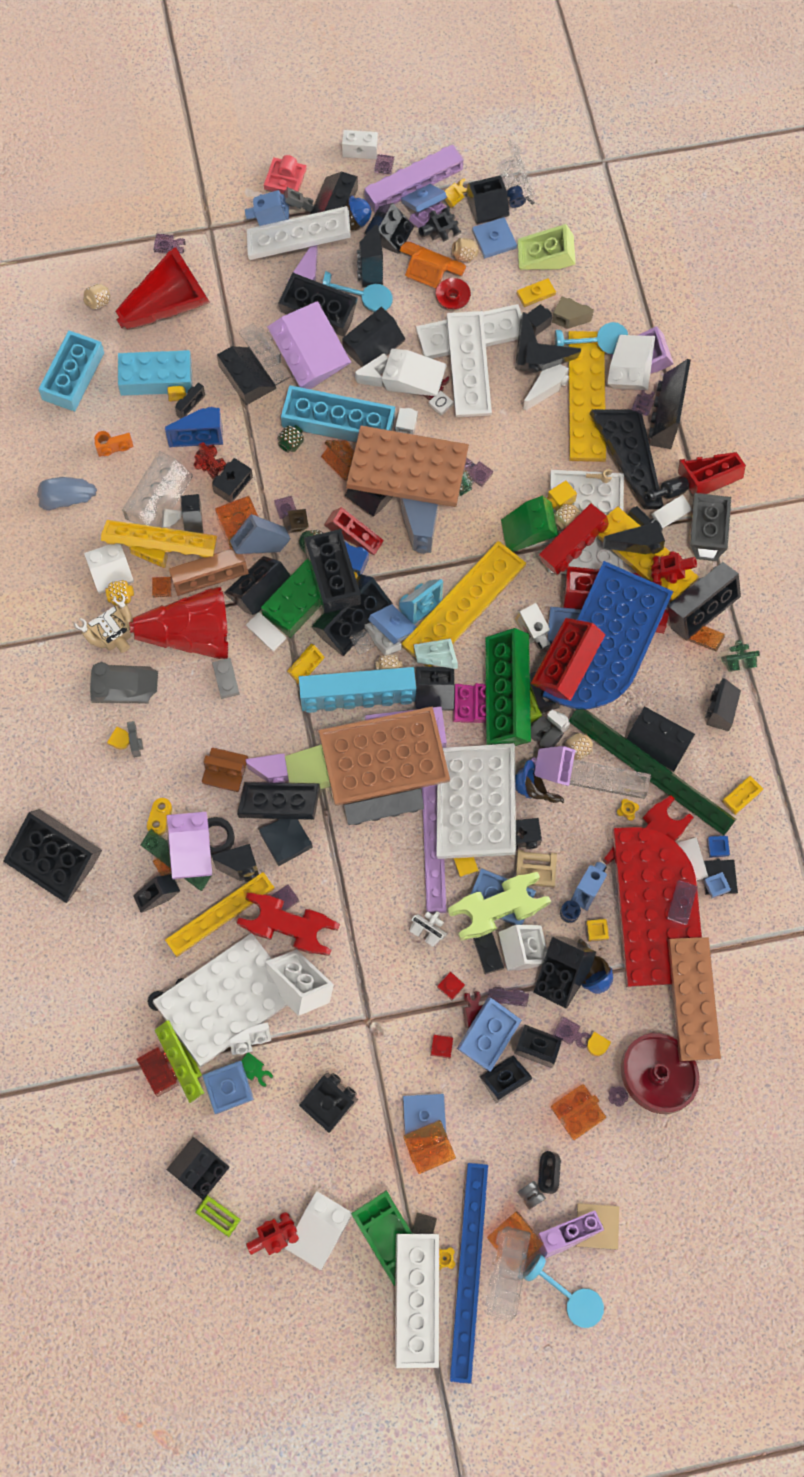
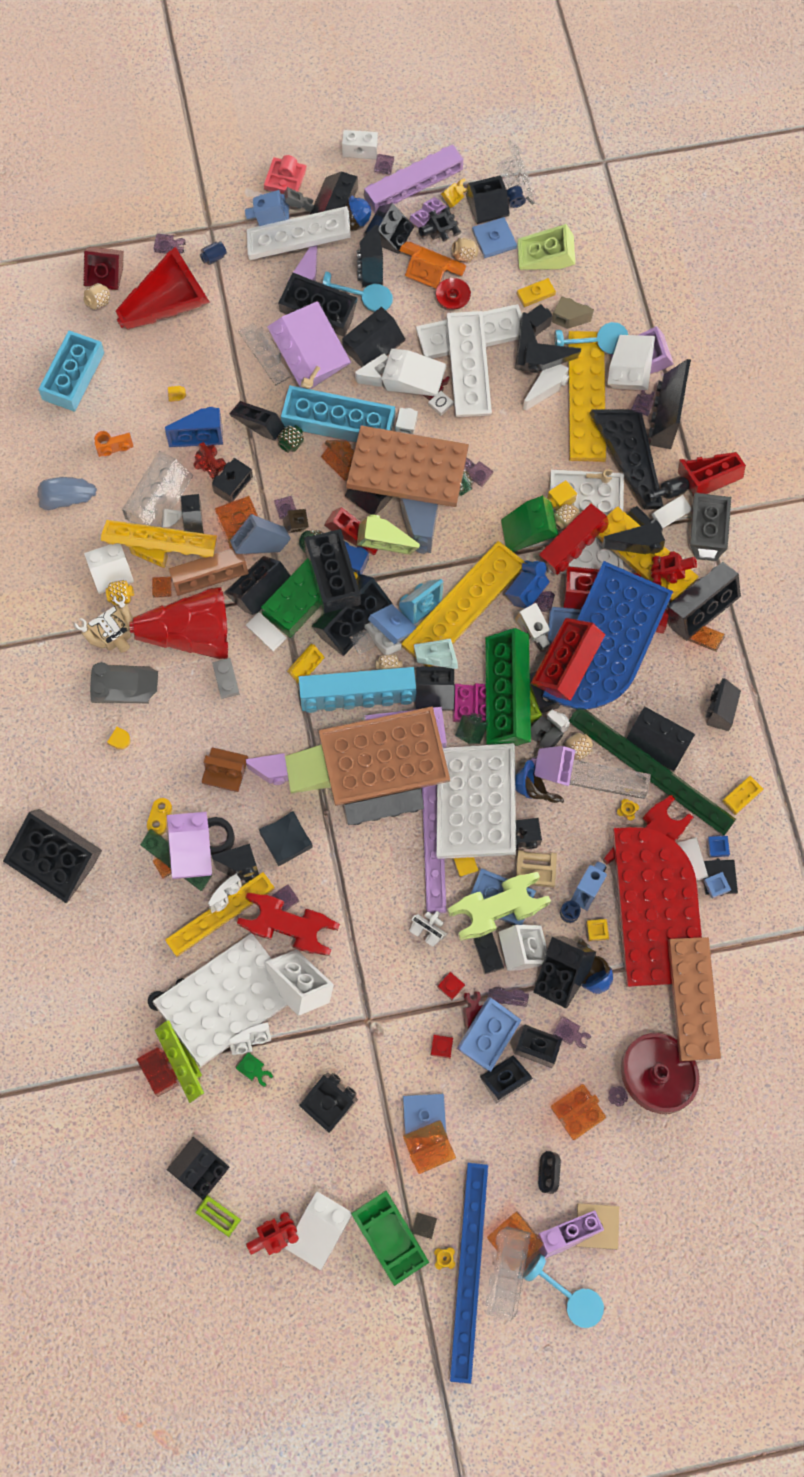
medium azure brick [118,350,192,396] -> none
dark grey plate [127,721,144,758] -> none
black slope [133,874,180,913] -> none
black plate [175,382,205,419] -> none
medium blue plate [202,1061,254,1114] -> none
black slope [217,346,276,405] -> none
black tile [237,782,321,820] -> none
white plate [395,1234,439,1368] -> none
medium blue plate [401,184,447,212] -> none
flat silver wheel [518,1181,546,1210] -> none
yellow tile [587,1032,611,1056] -> none
plate [667,880,698,925] -> none
clear green hips [722,640,760,672] -> none
none -> dark red slope [83,247,124,290]
none -> dark blue brick [200,241,227,265]
none -> white slope [208,874,242,913]
none -> black slope [229,401,285,441]
none -> tan hand [300,366,320,389]
none -> yellowish green slope [357,515,420,555]
none -> clear green brick [455,713,488,744]
none -> blue hinge [505,560,550,608]
none -> clear purple plate [533,591,555,612]

